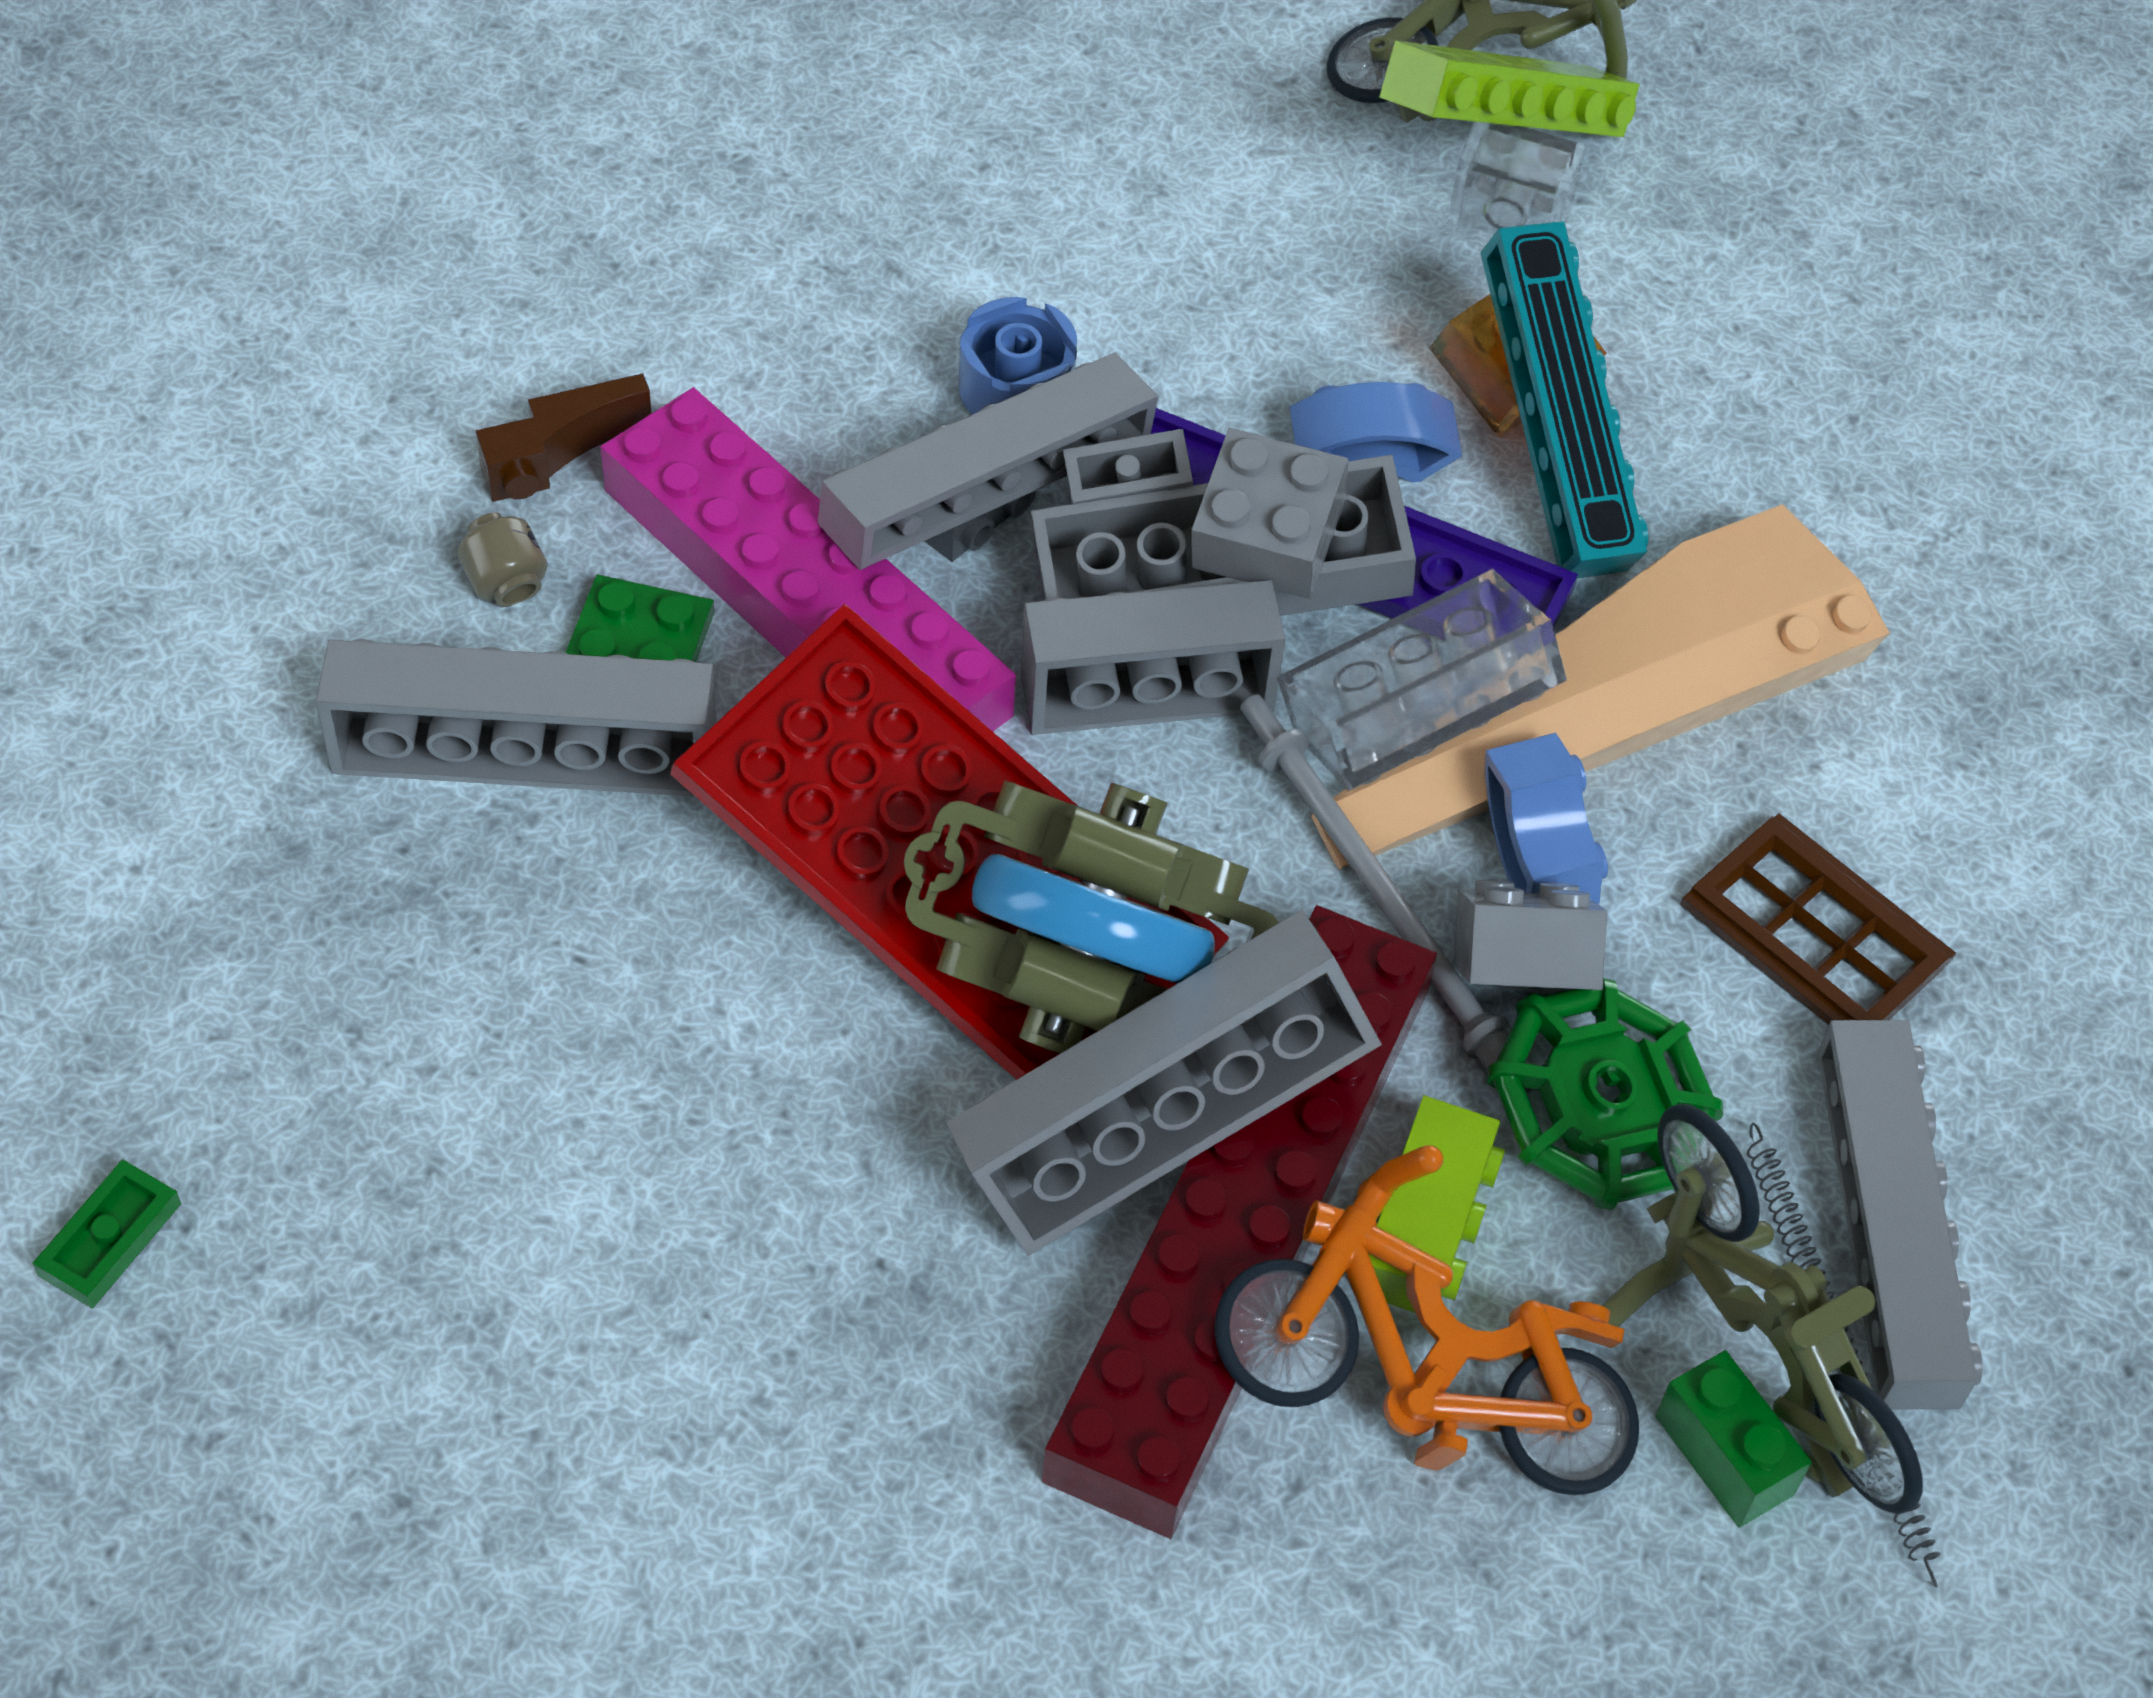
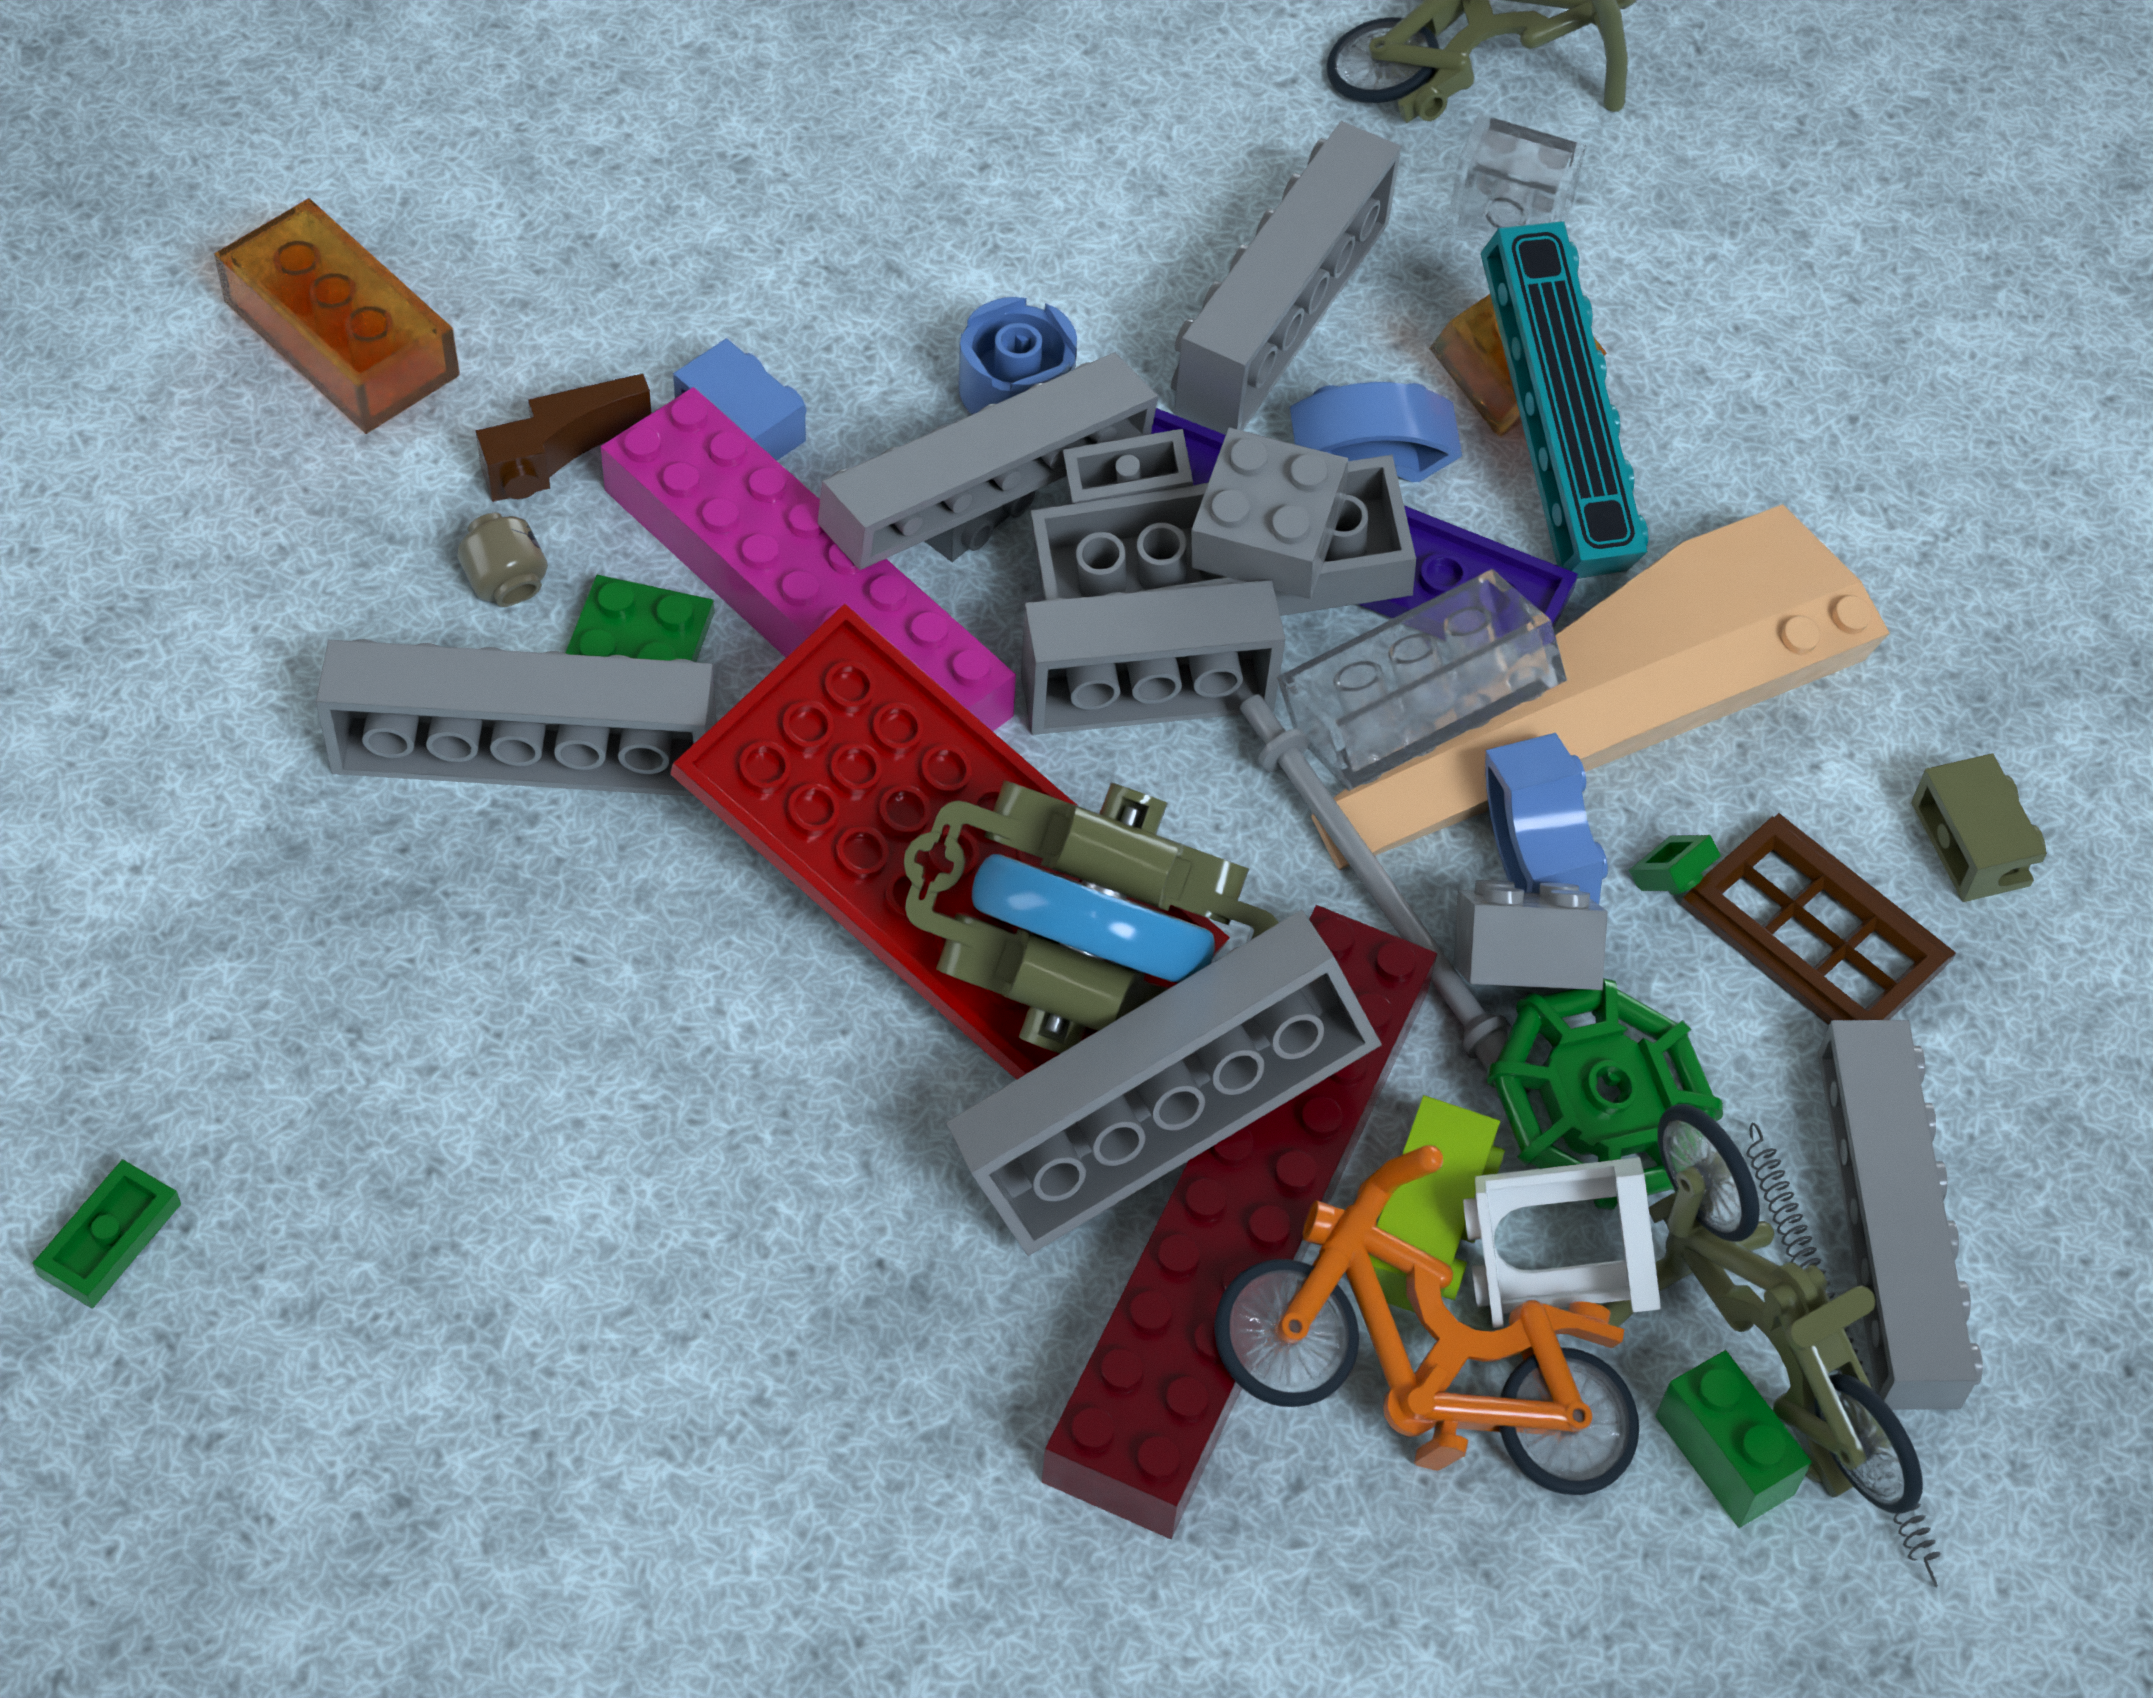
lime brick [1379,40,1640,137] -> none
none -> clear orange brick [214,198,460,434]
none -> medium blue brick [673,338,806,461]
none -> light grey brick [1171,121,1402,435]
none -> white panel [1463,1157,1661,1328]
none -> green plate [1628,835,1721,895]
none -> olive brick [1911,753,2047,902]

